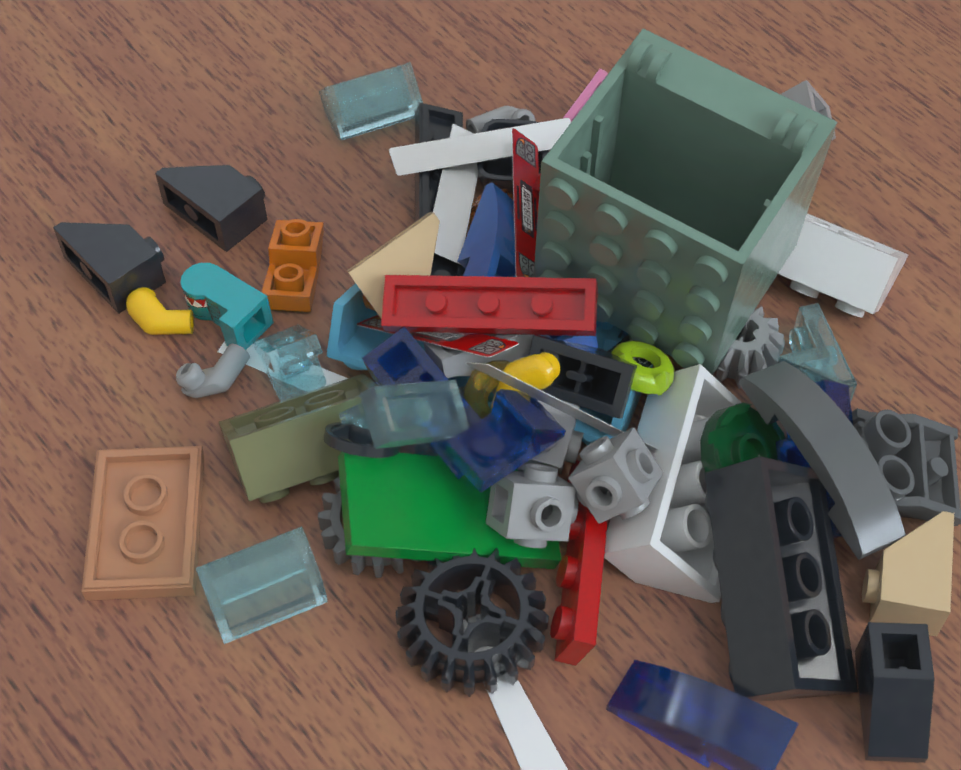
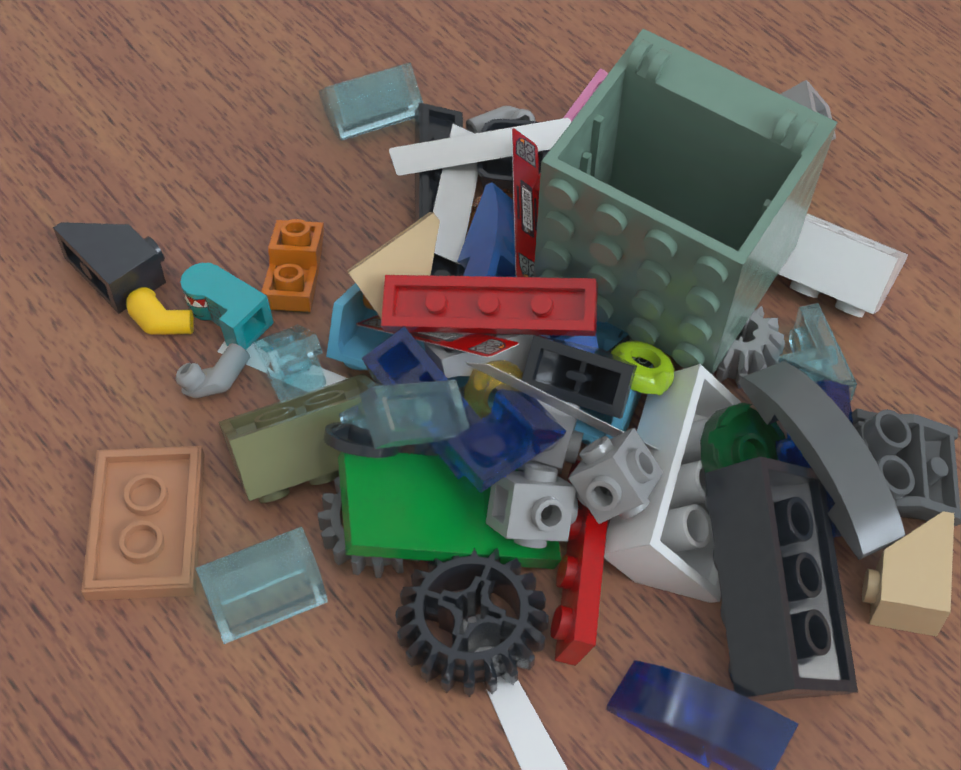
black slope [155,165,268,252] -> none
yellow arm [491,352,560,418] -> none
black slope [855,622,935,763] -> none

